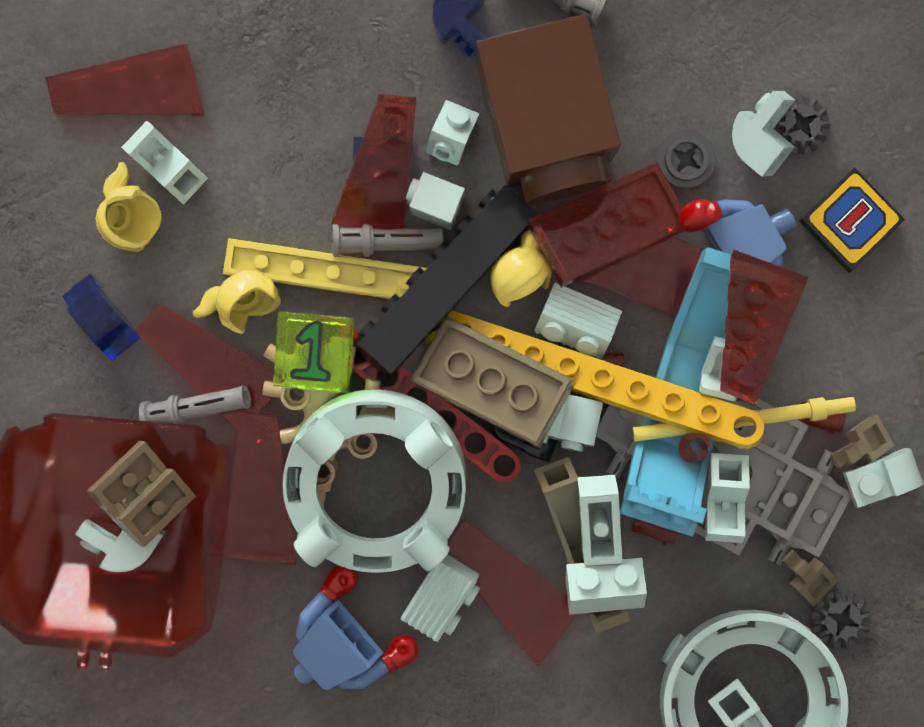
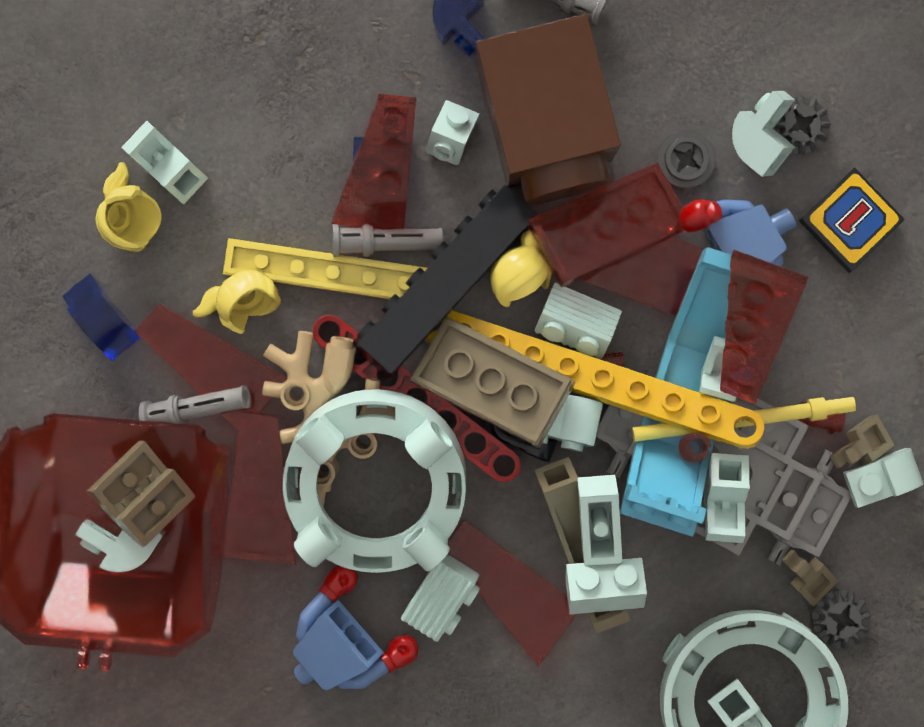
clear red wing [45,44,205,116] -> none
clear neon green tile [273,311,354,393] -> none
light aqua brick [405,172,465,230] -> none
clear red pin [631,519,678,546] -> none

